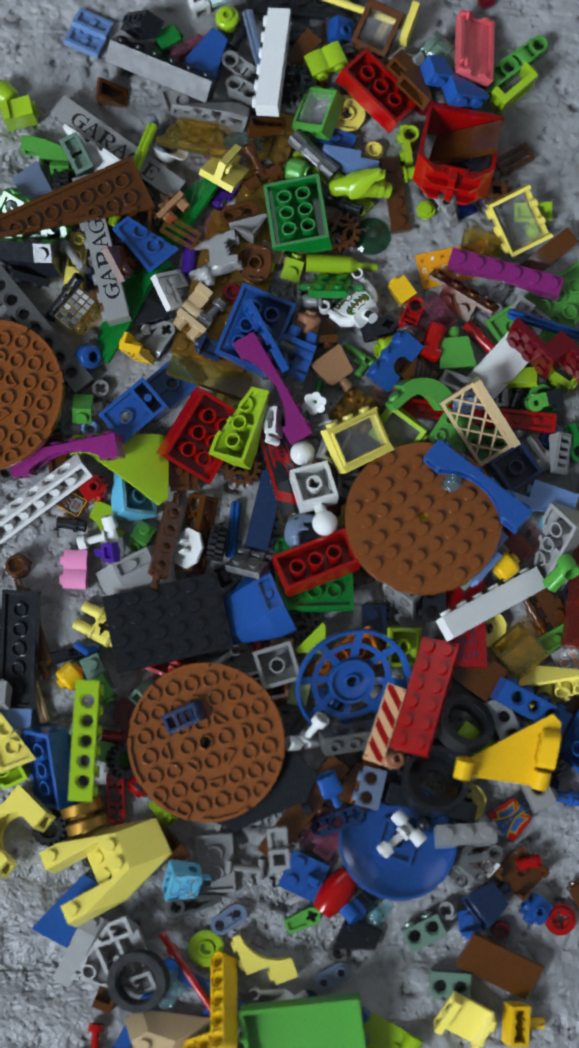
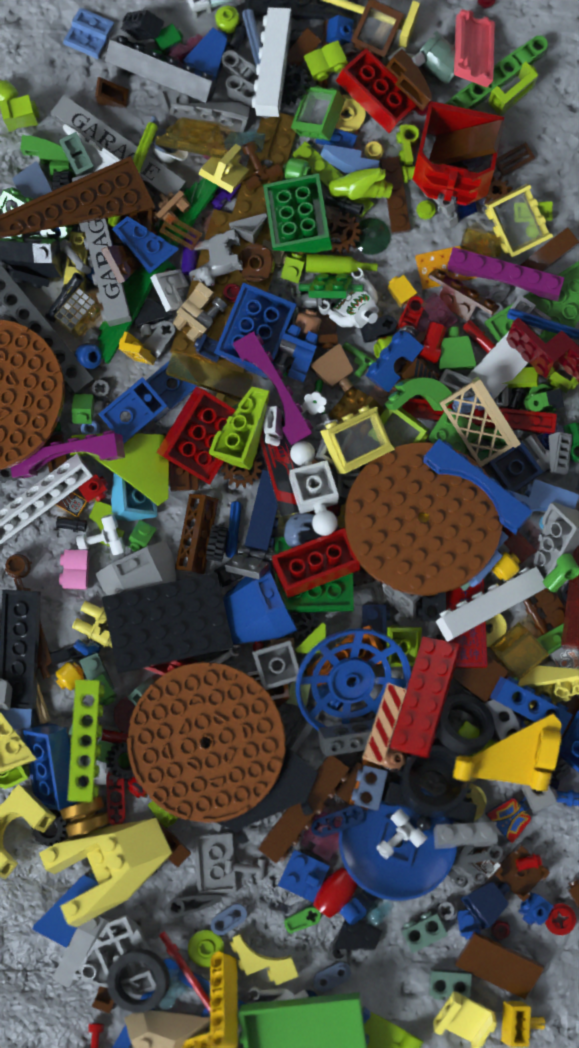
dark purple plate [94,542,120,563] -> none
reddish brown plate [147,492,185,589] -> none
dark blue slope [161,700,207,735] -> none
medium azure torso [162,860,211,901] -> none
white piece [173,528,204,569] -> none
reddish brown plate [220,201,257,227] -> none
blue wing [243,298,290,375] -> none
reddish brown slope [246,116,287,139] -> none
light grey brick [266,825,290,871] -> none
white bar [285,712,329,751] -> none
dark grey axle [288,129,340,180] -> none
blue piece [316,770,343,808] -> none
blue arch [420,55,489,109] -> none
clear light blue plate [441,474,461,491] -> none

